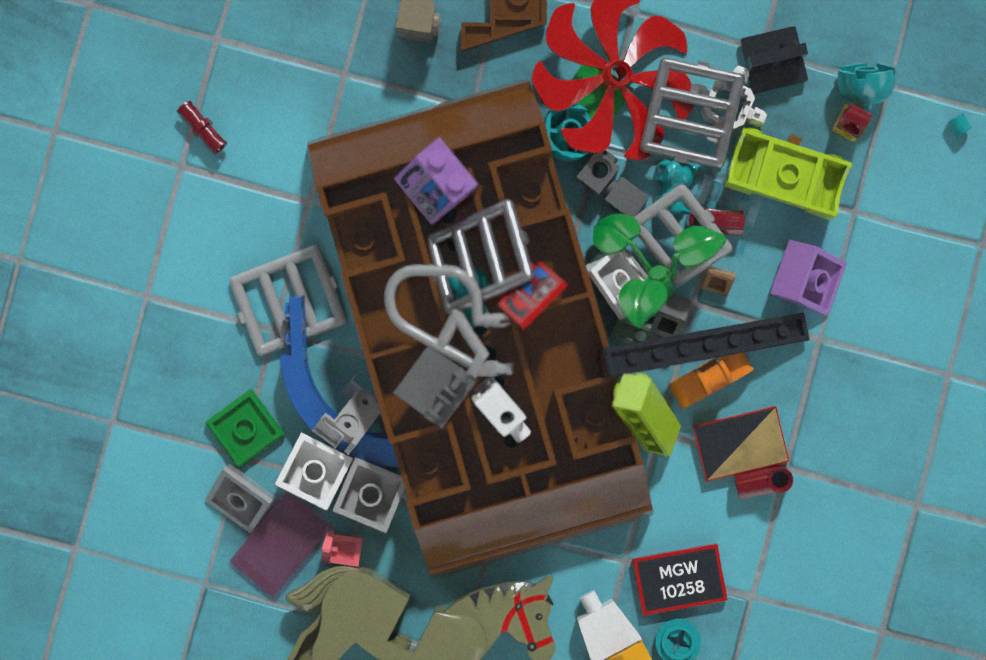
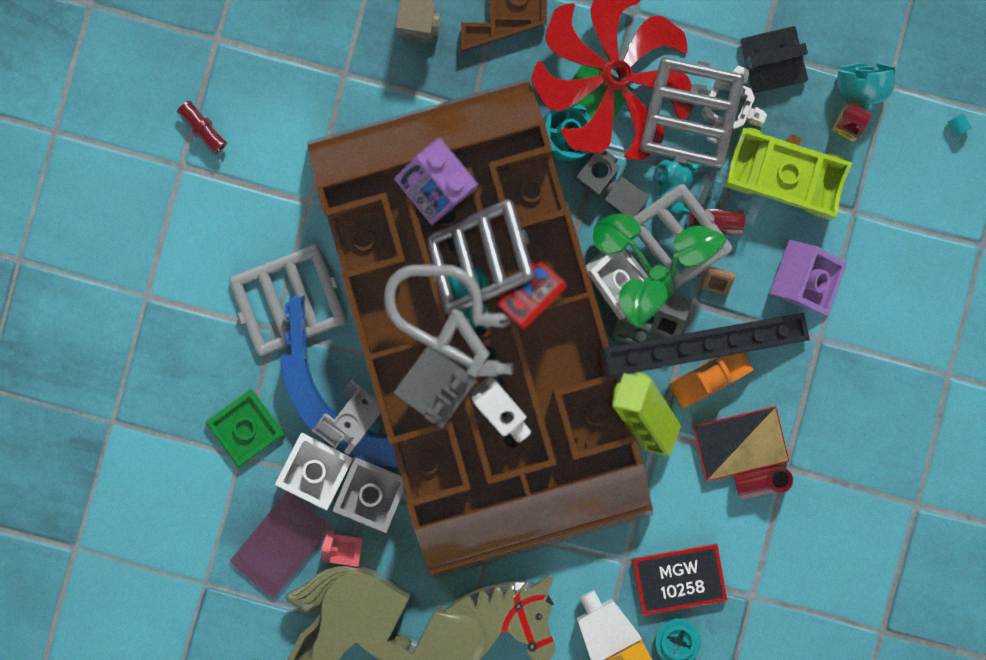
light grey slope [205,464,277,533] -> none

